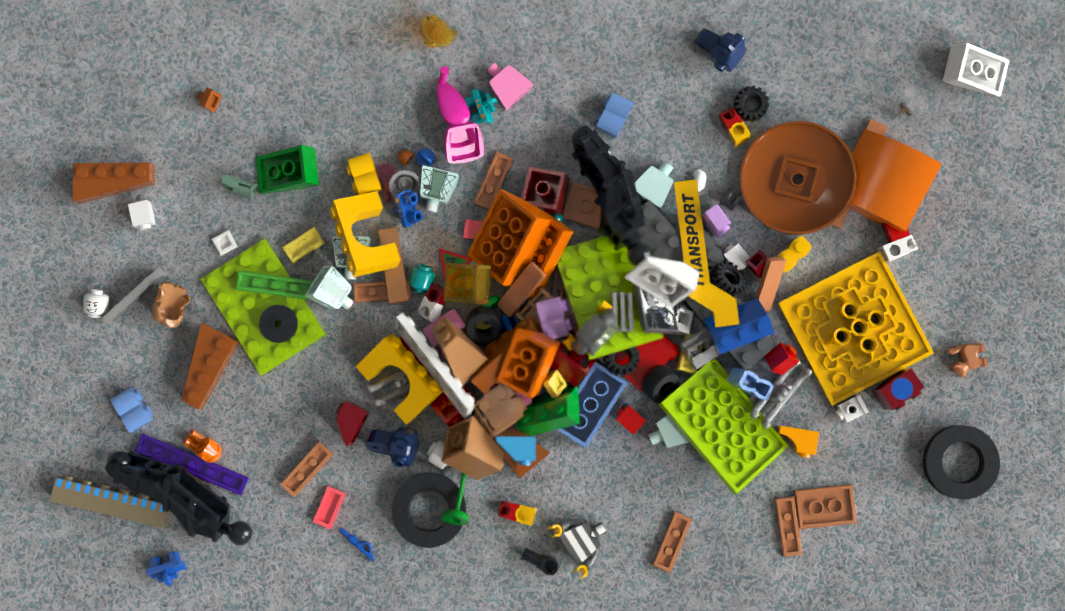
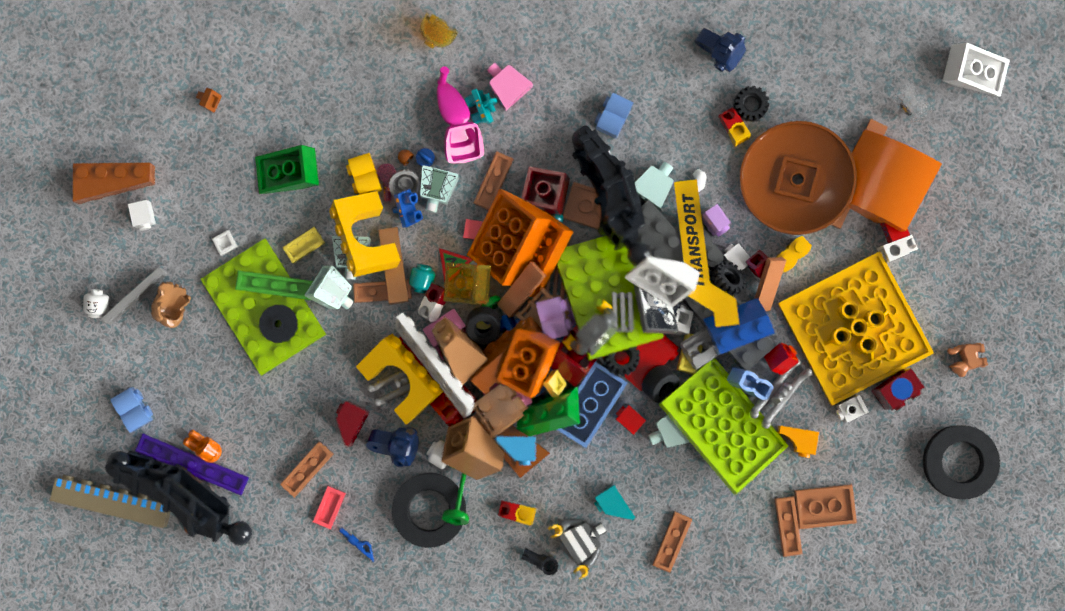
blue hips [146,551,186,586] -> none
dark orange wedge [181,323,239,409] -> none
sand green hinge [221,175,258,200] -> none
pearl dark grey wheel [719,187,743,211] -> none
none -> teal slope [594,484,636,520]

